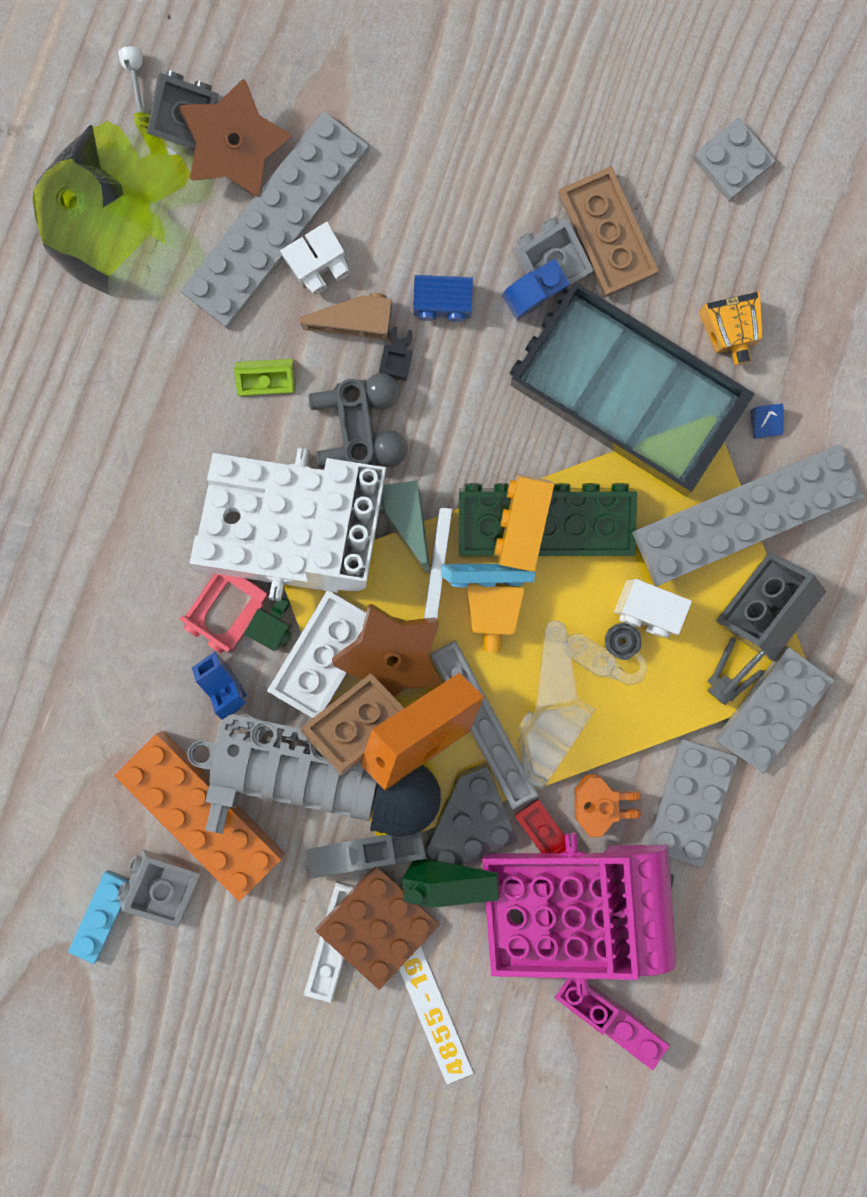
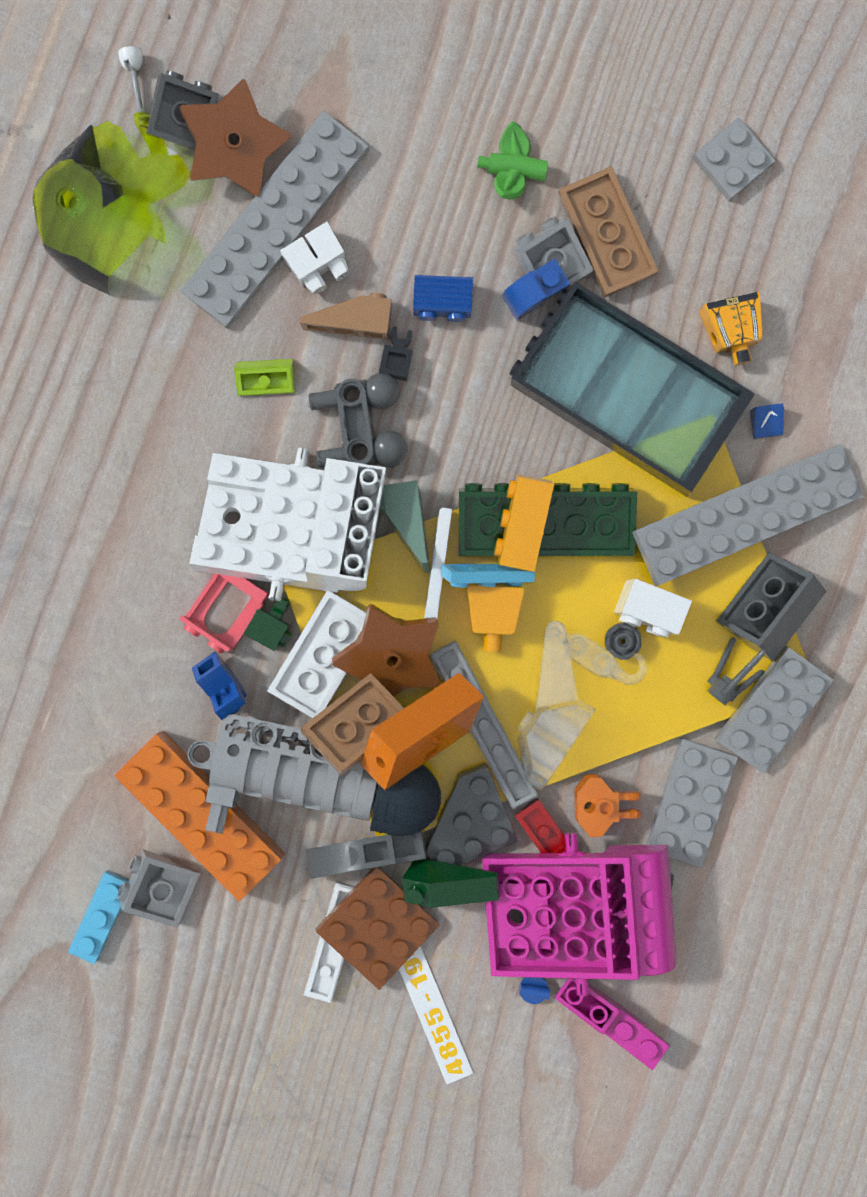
none -> bright green plant [477,121,548,200]
none -> blue plate [519,977,550,1004]

